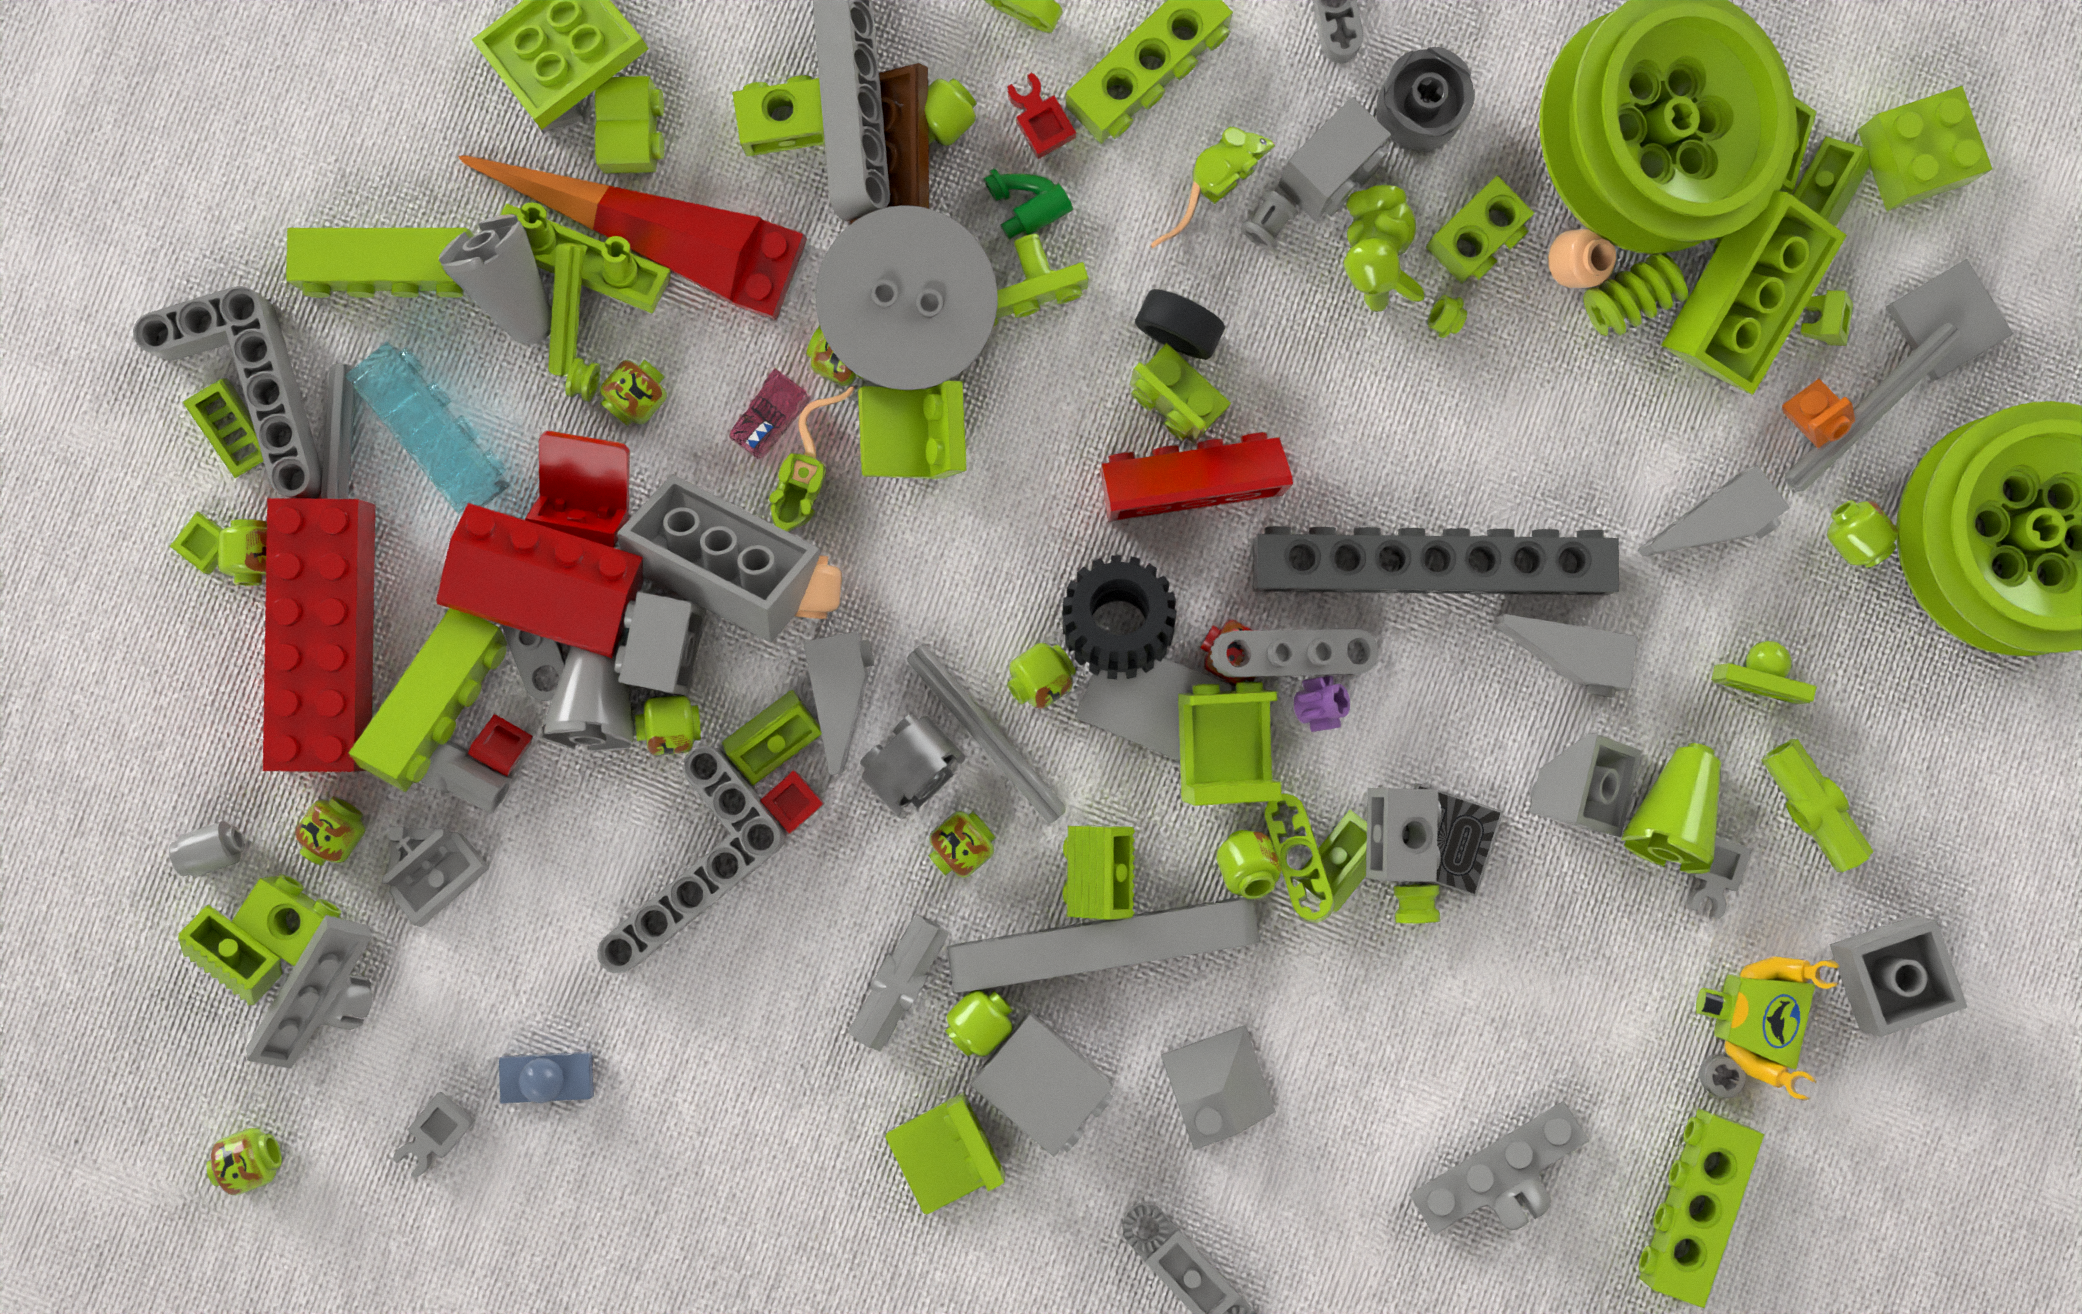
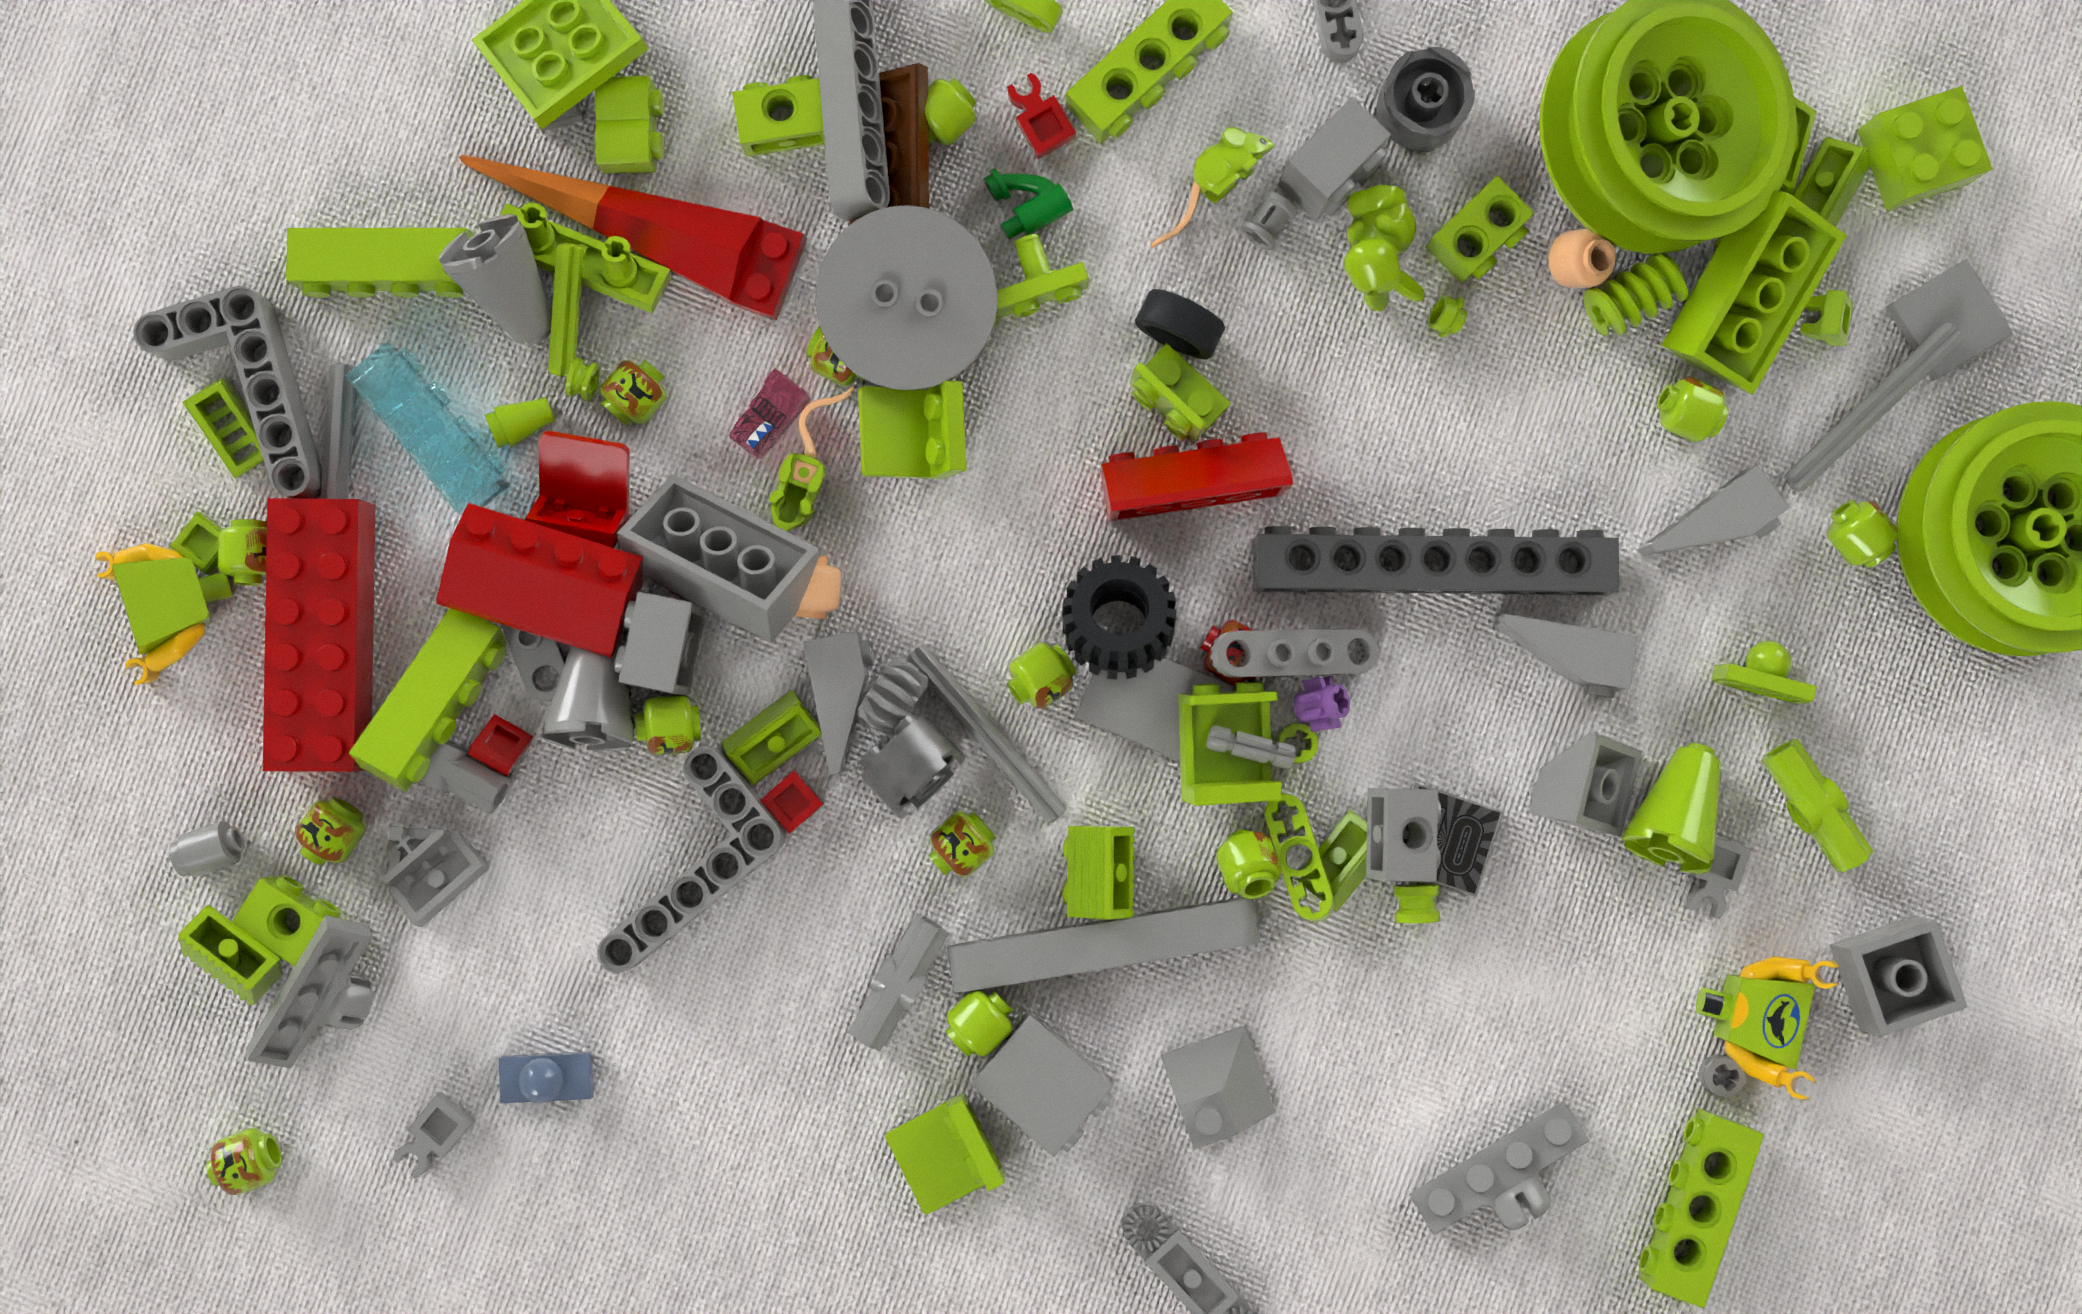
orange bracket [1782,378,1855,448] -> none
none -> lime torso [95,543,233,685]
none -> lime cone [484,397,556,448]
none -> light grey gear [858,658,928,736]
none -> light grey axle [1206,725,1296,769]
none -> lime bush [1276,724,1318,763]
none -> lime head [1656,376,1729,442]

